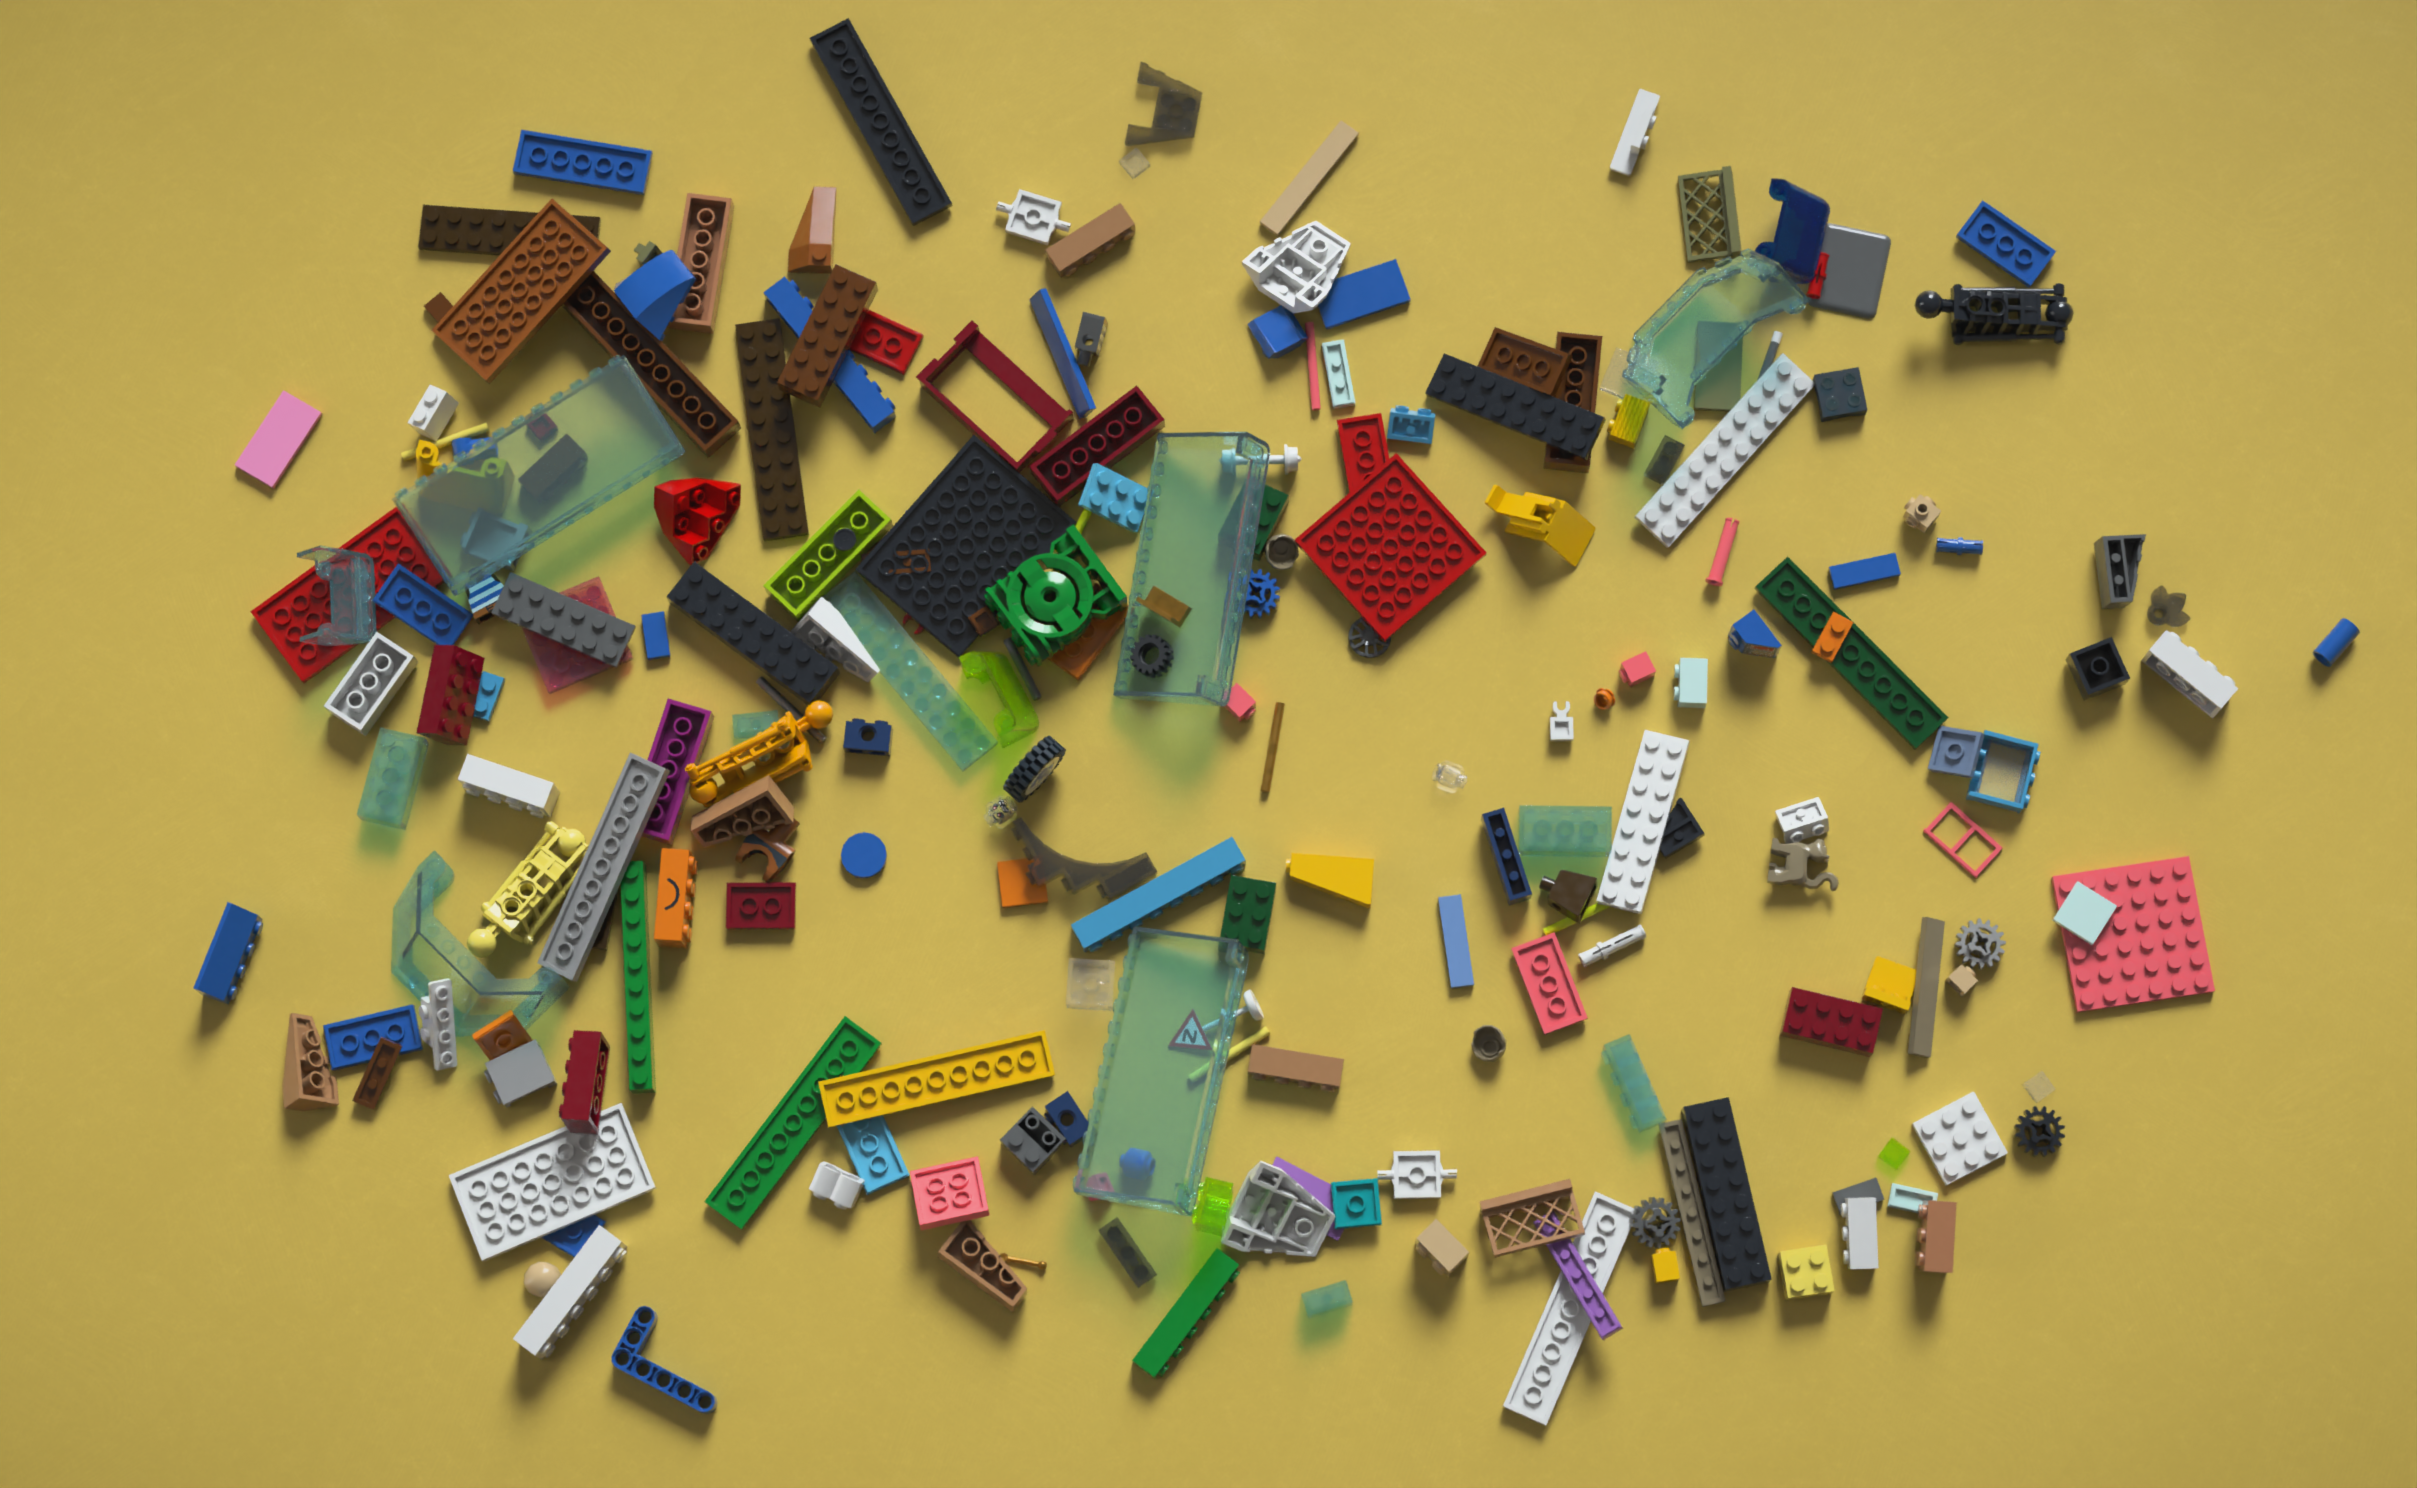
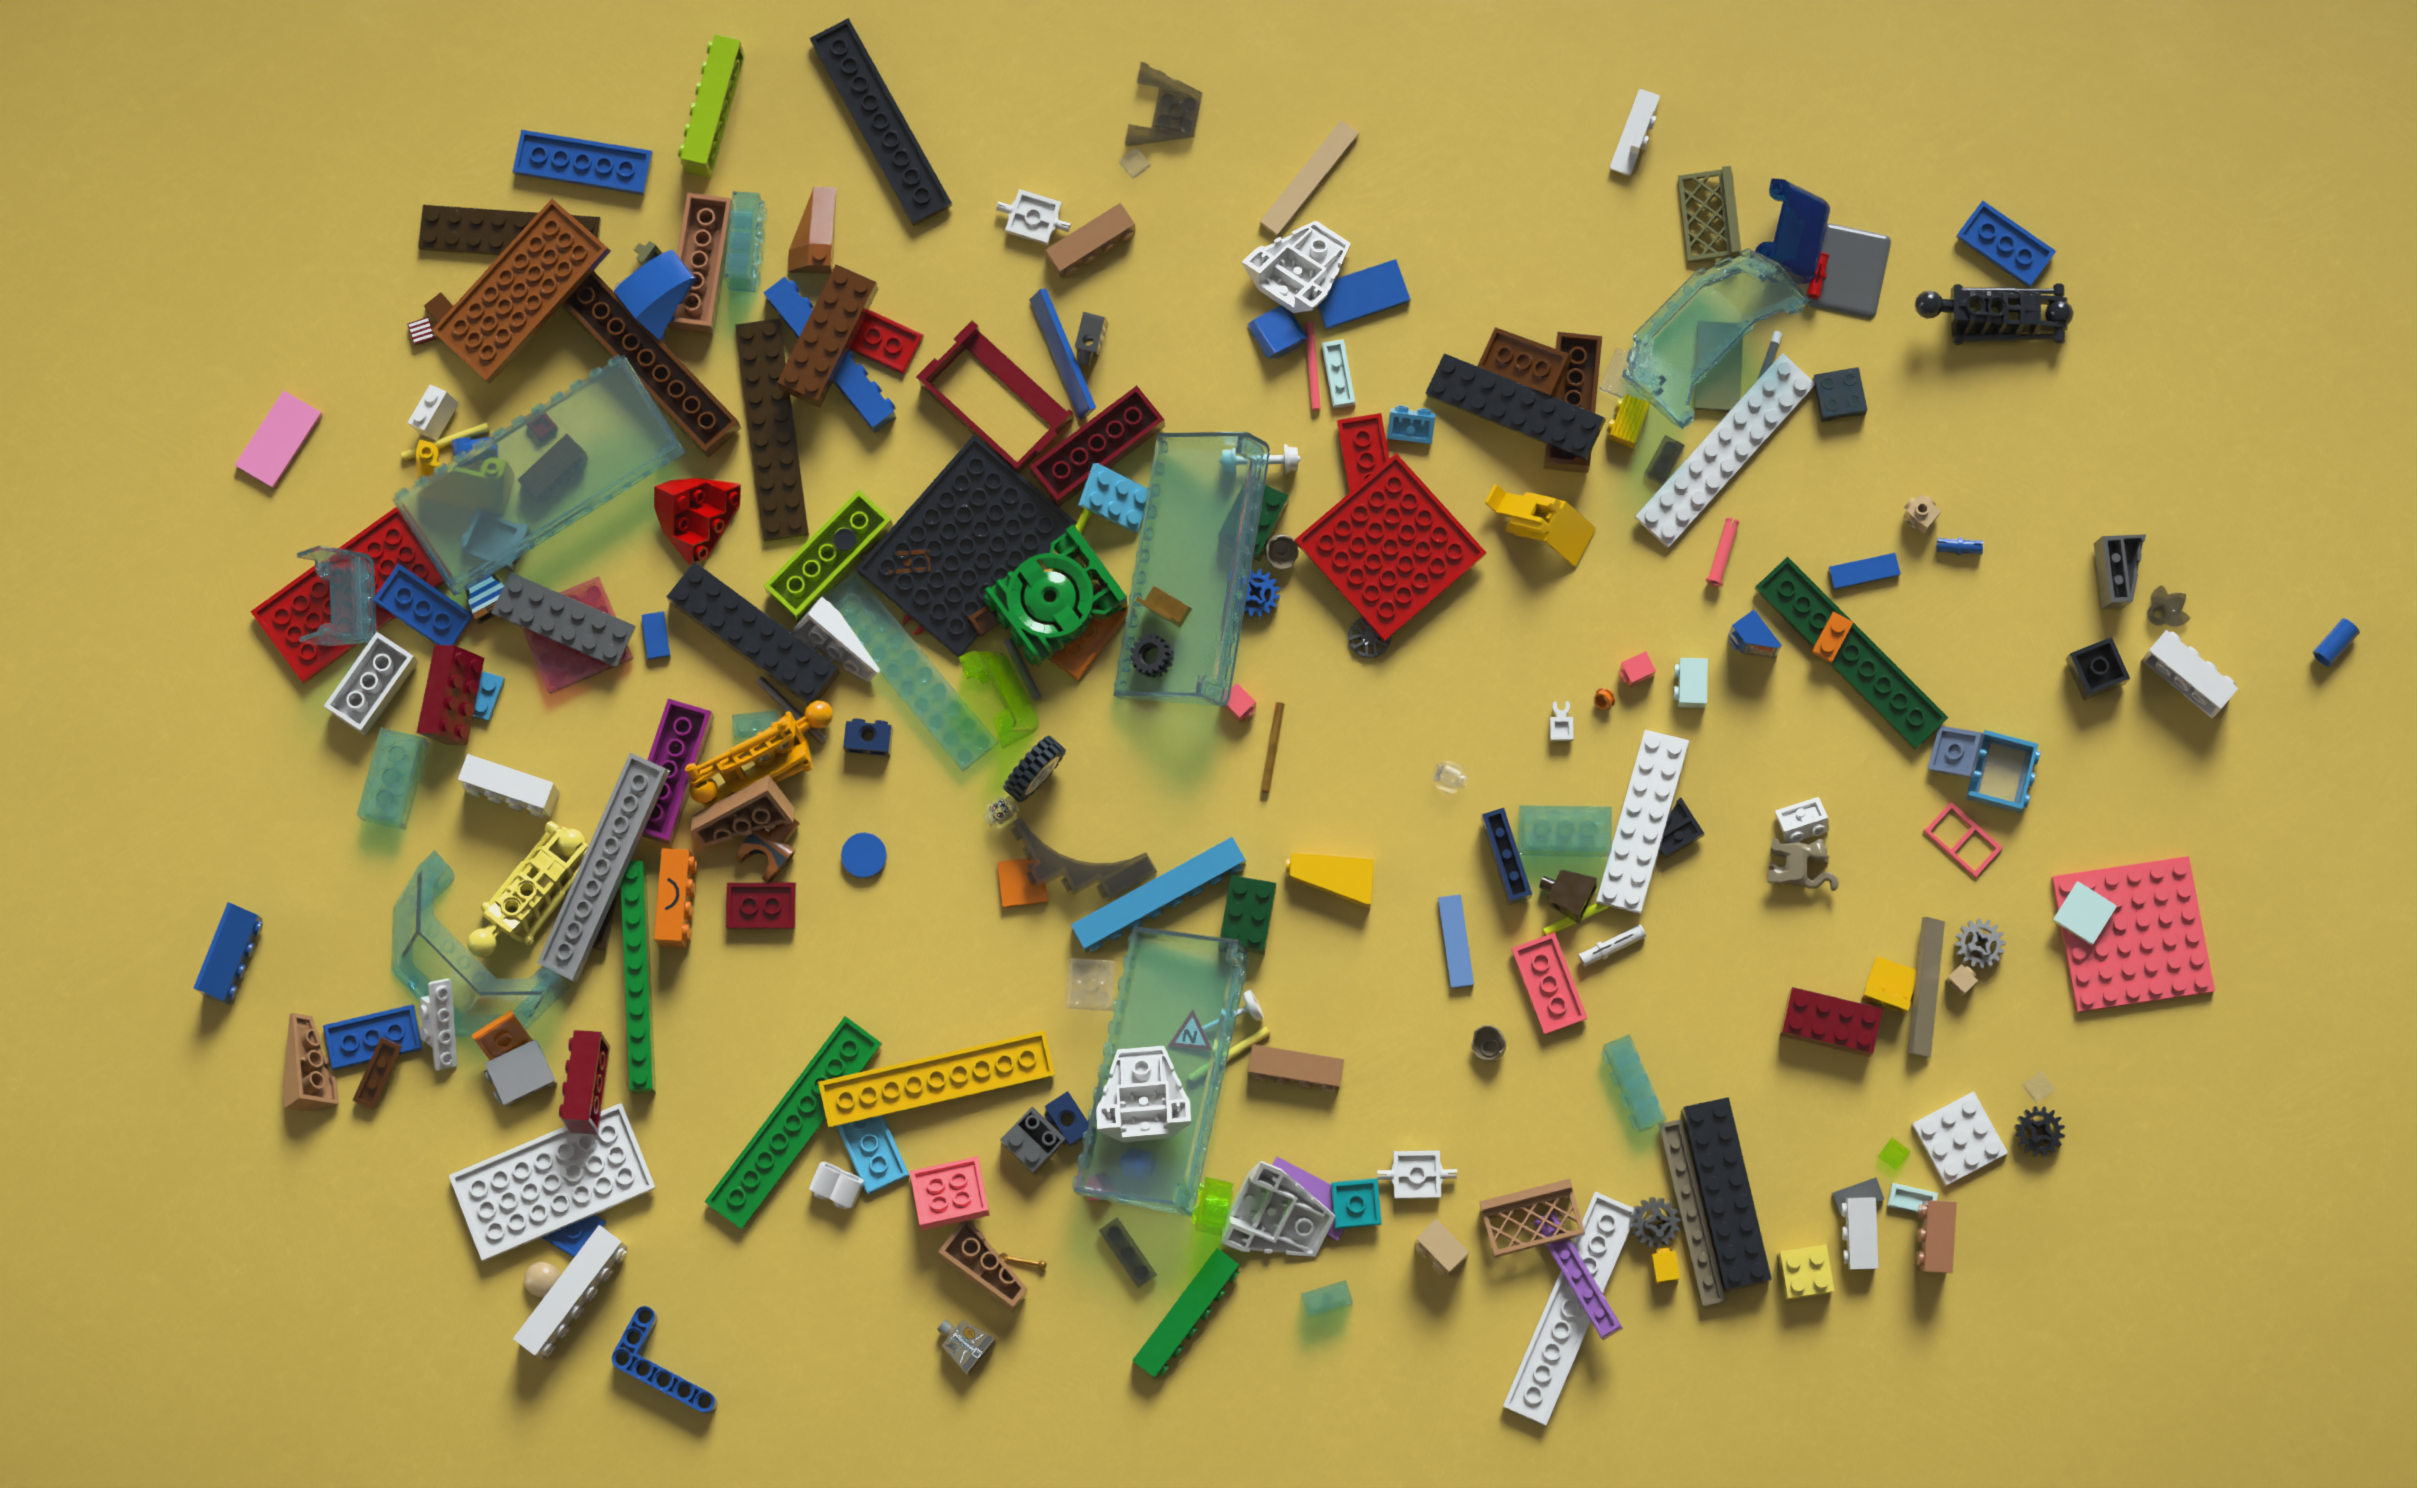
none -> dark red tile [407,317,436,346]
none -> lime brick [678,34,745,178]
none -> clear light blue brick [724,191,767,292]
none -> torso [937,1319,996,1375]
none -> white wedge [1097,1046,1191,1142]

